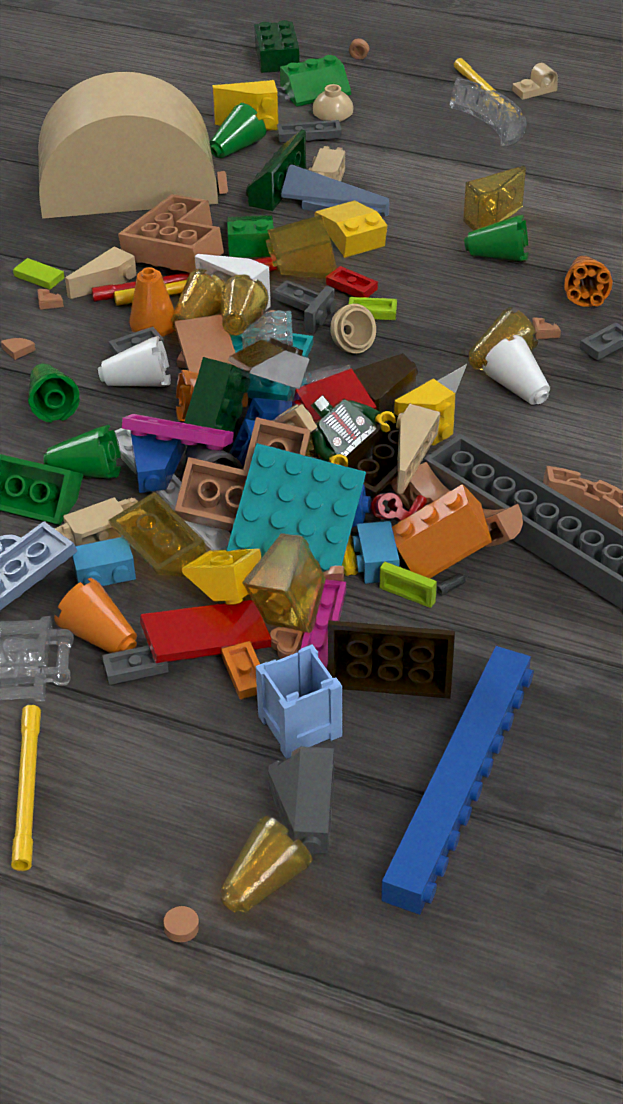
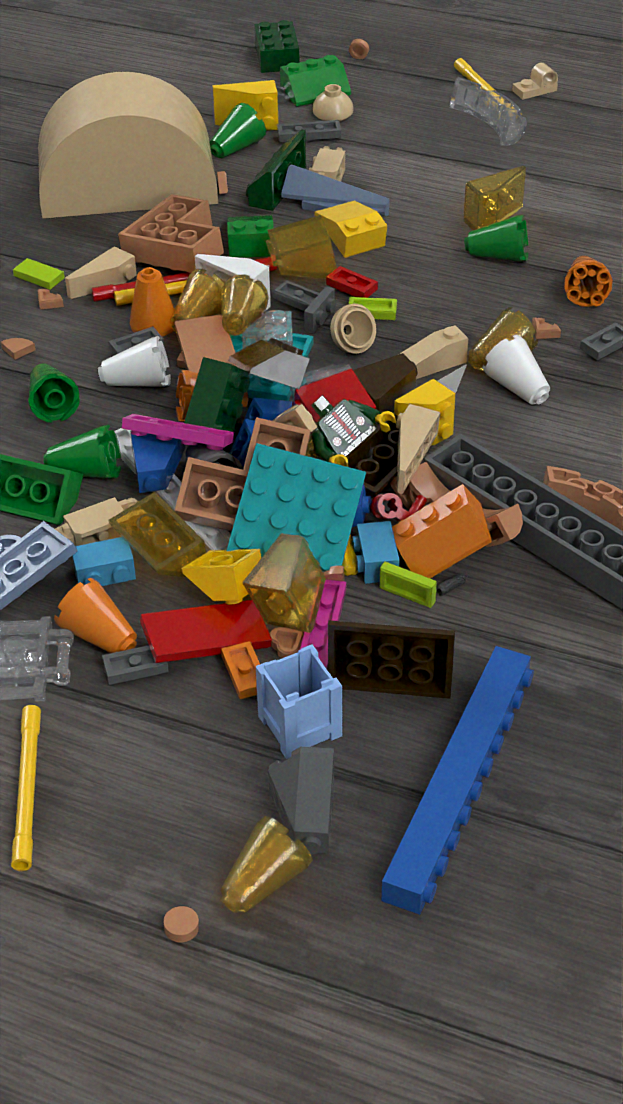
none -> tan slope [398,325,468,379]

